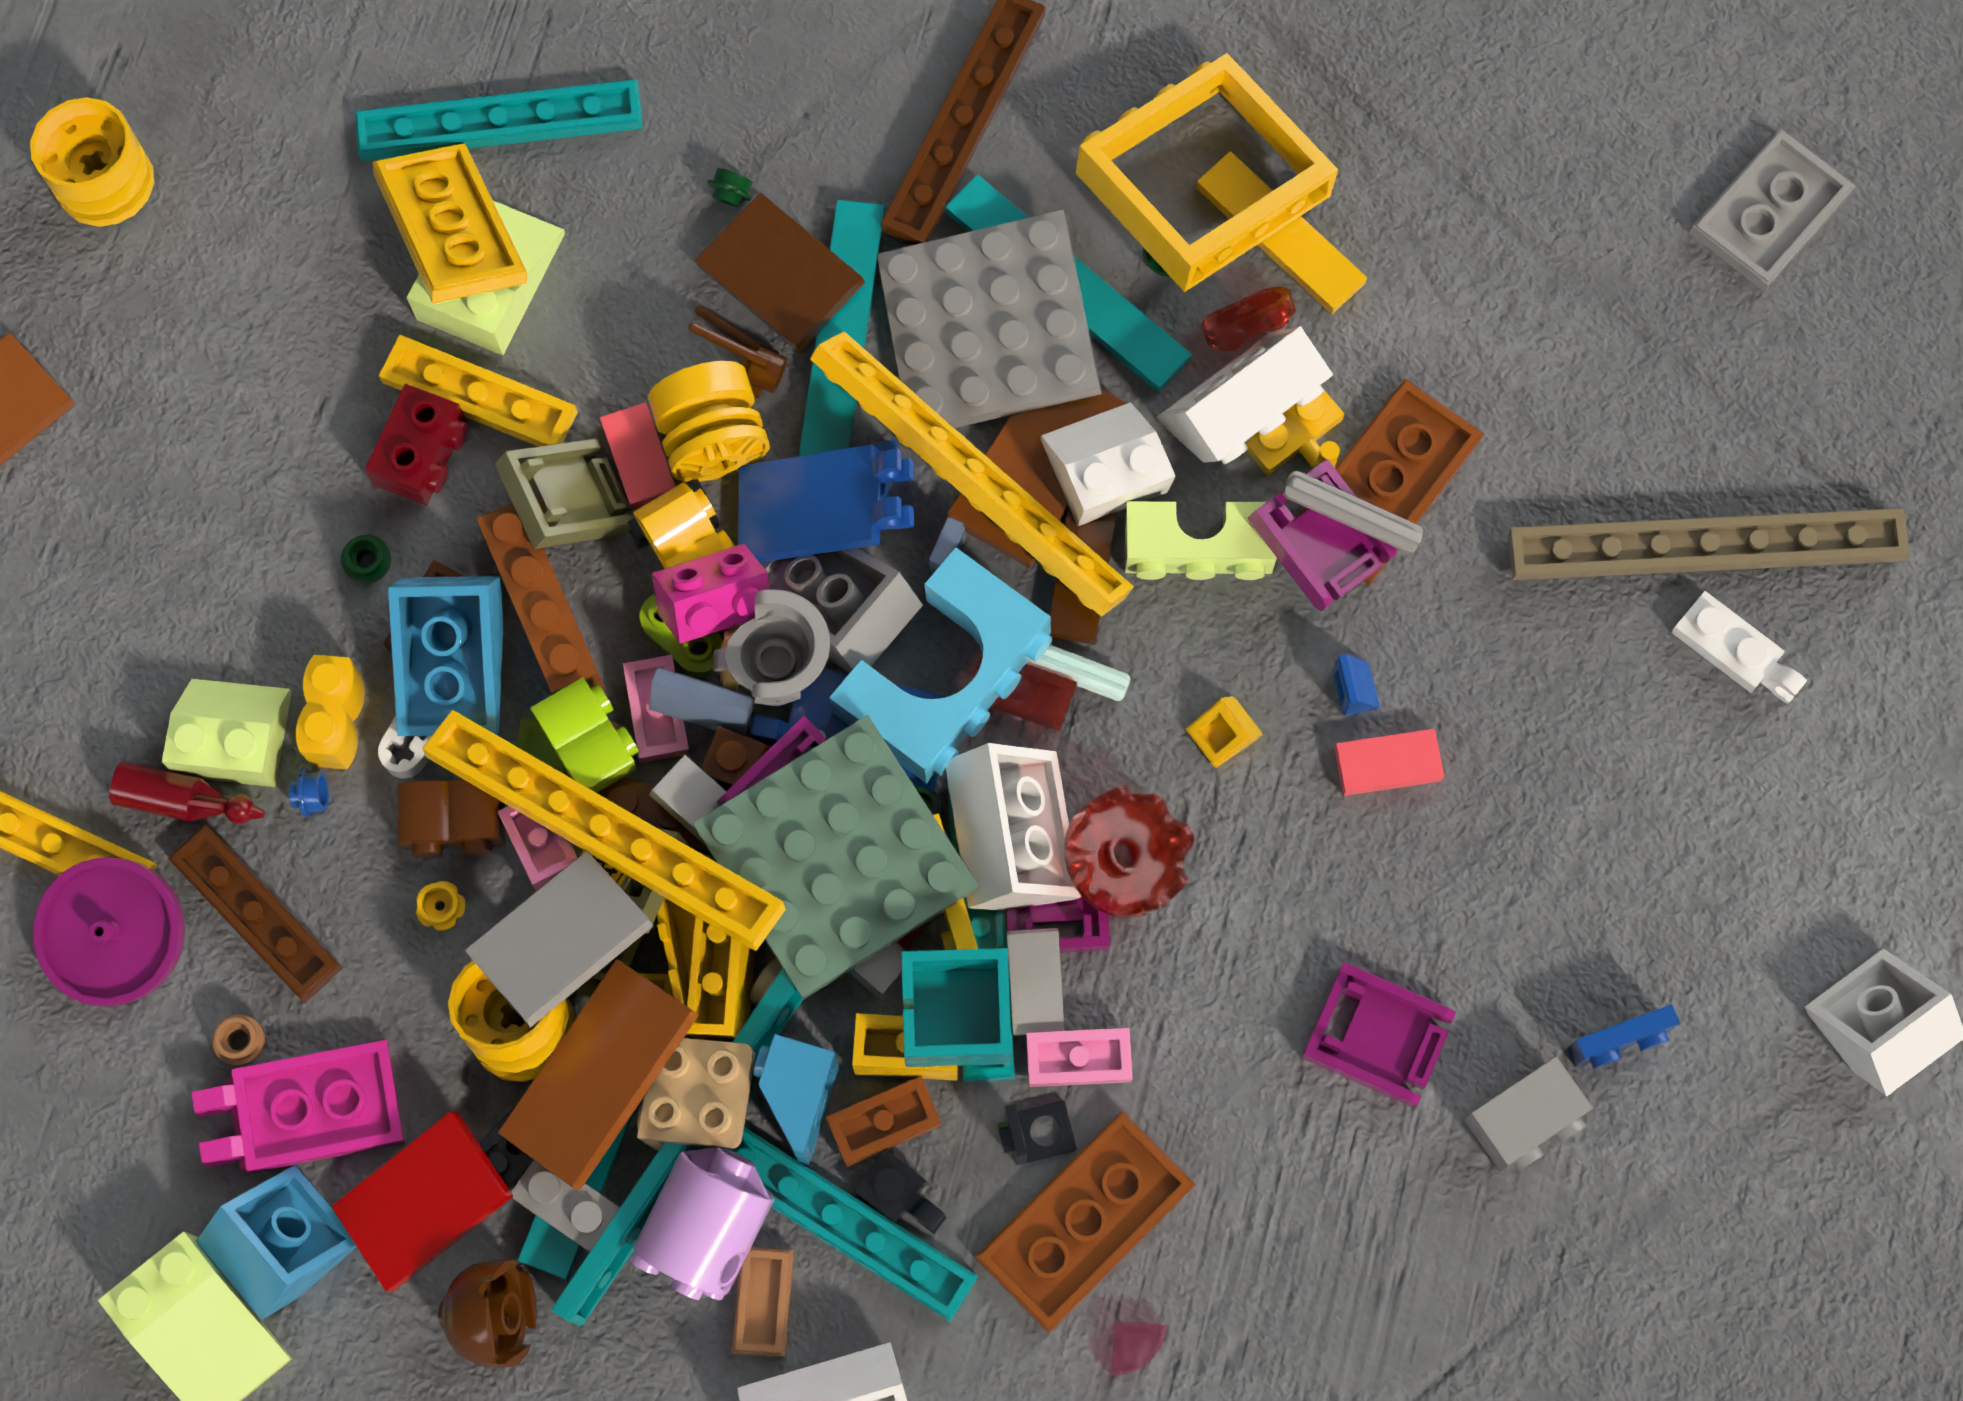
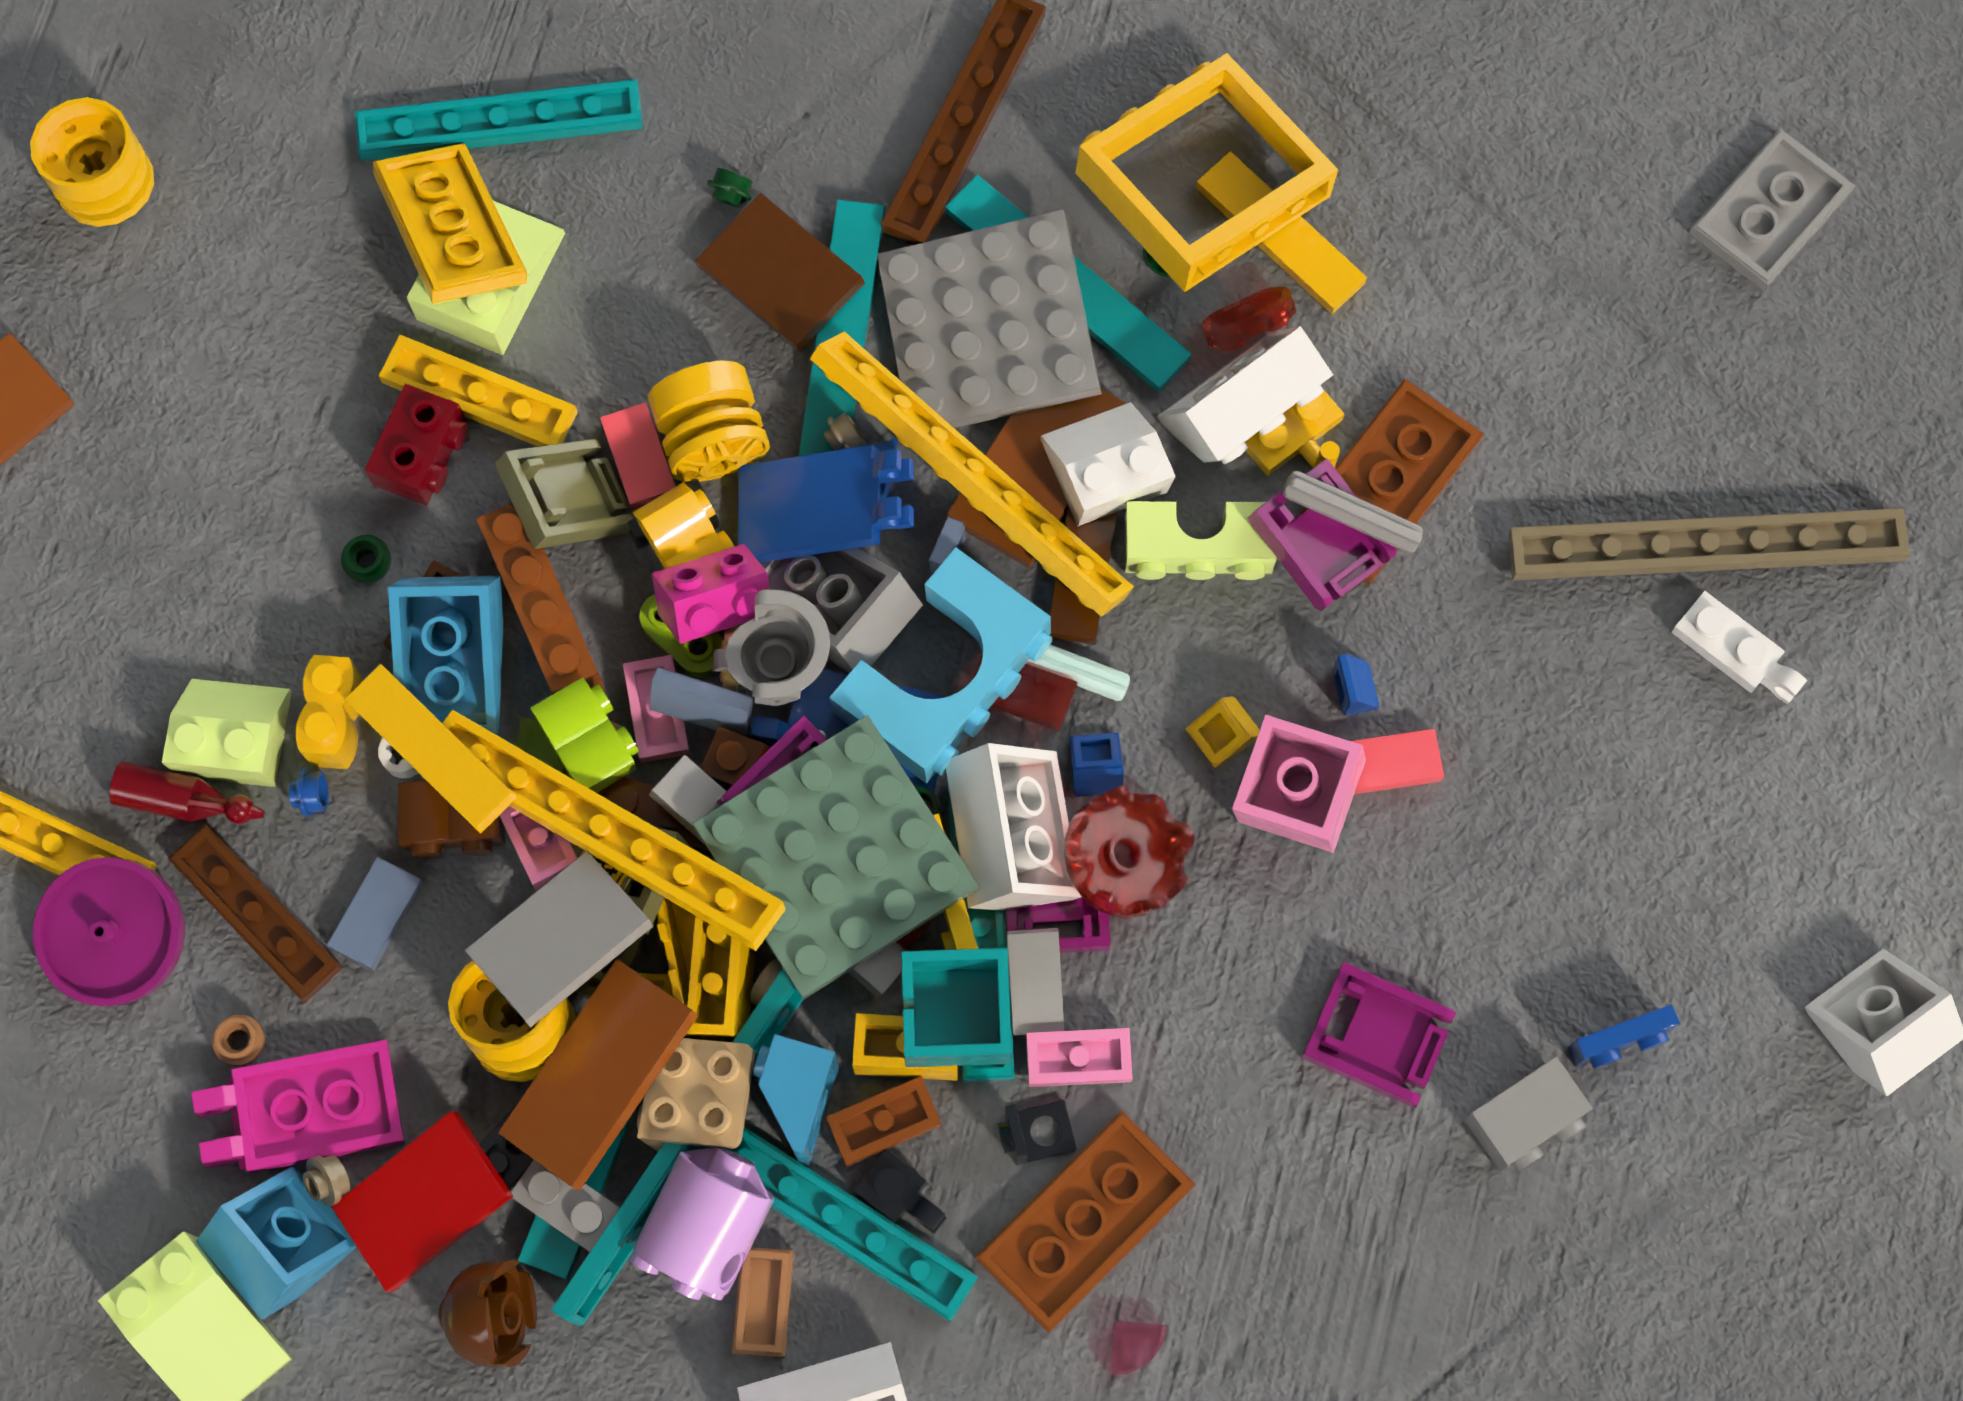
yellow plate [415,881,466,931] -> none
reddish brown plant [688,306,788,399] -> none
none -> dark tan plate [303,1154,350,1206]
none -> sand blue tile [326,857,424,971]
none -> yellow tile [344,664,517,834]
none -> dark tan plate [824,412,867,450]
none -> blue slope [1069,733,1124,797]
none -> bright pink brick [1232,715,1366,853]

